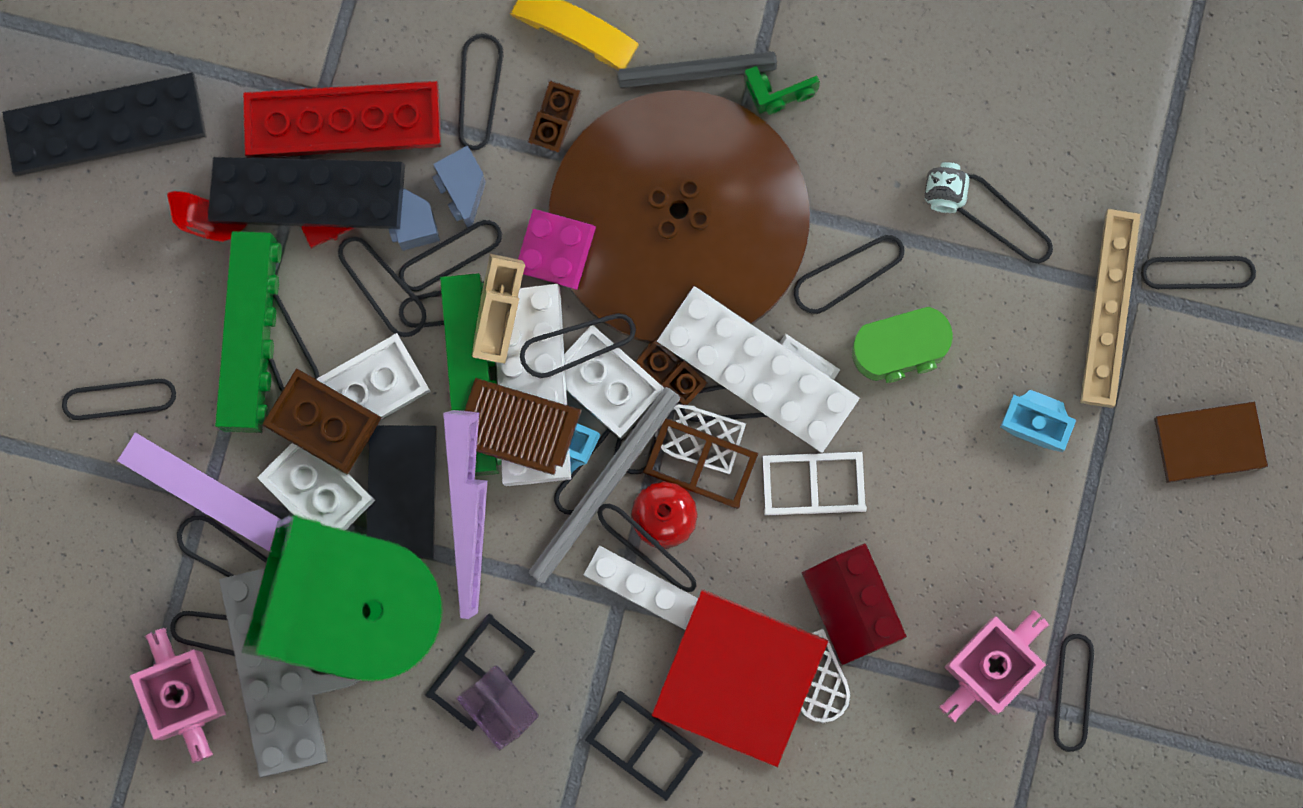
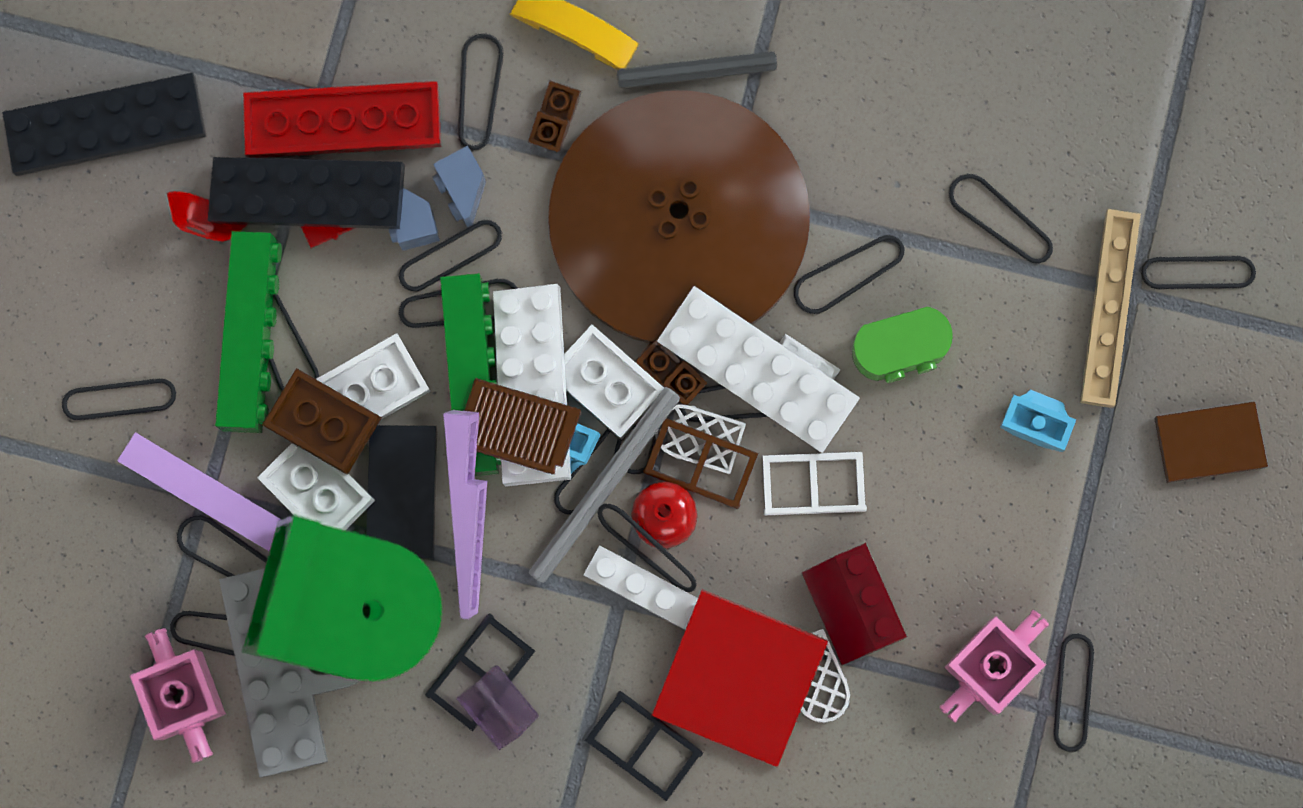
black piece [338,236,427,337] -> none
tan slope [472,254,525,364] -> none
dark pink plate [518,209,596,290] -> none
black piece [520,313,636,378] -> none
green bracket [744,66,820,115] -> none
head [924,162,969,213] -> none

